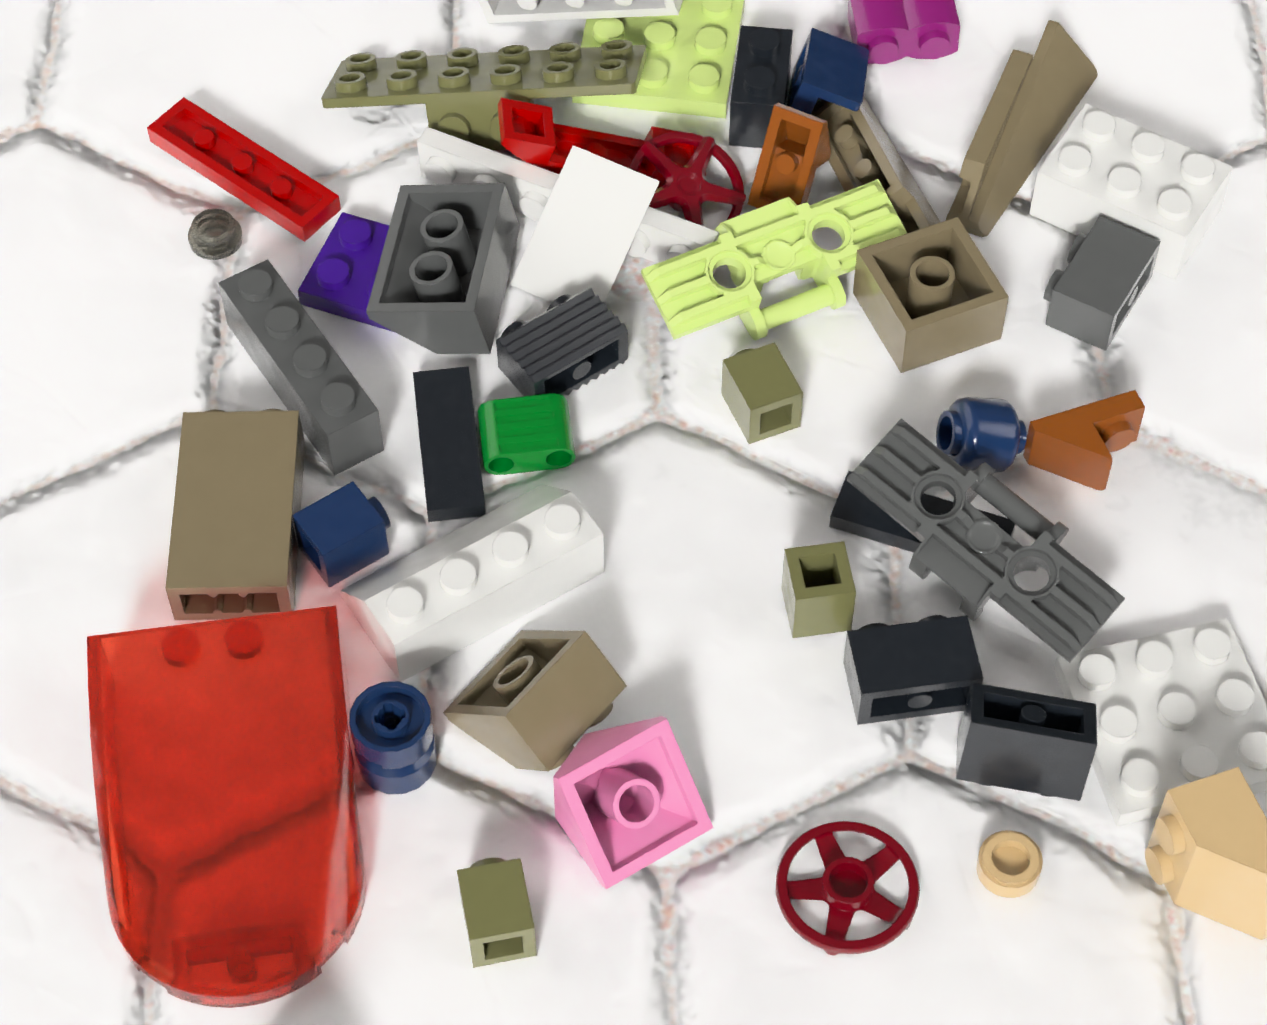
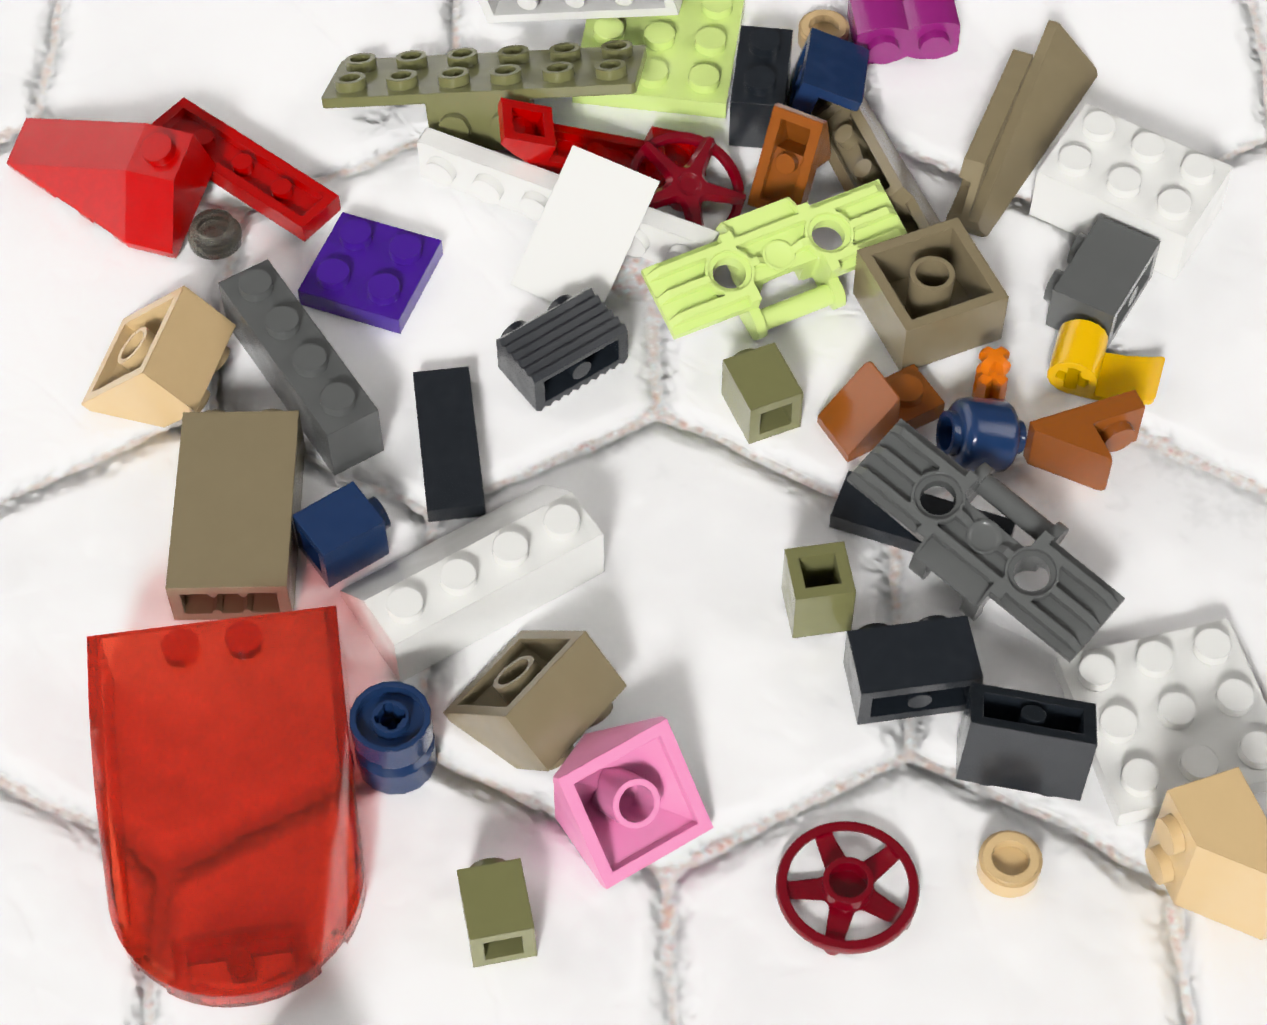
dark grey slope [366,183,520,354] -> none
green piece [477,394,576,475] -> none
none -> wedge [6,118,215,259]
none -> tan slope [81,285,236,428]
none -> tan tile [798,9,849,50]
none -> dark orange slope [817,361,945,462]
none -> orange piece [972,346,1011,400]
none -> yellow panel [1047,319,1165,405]

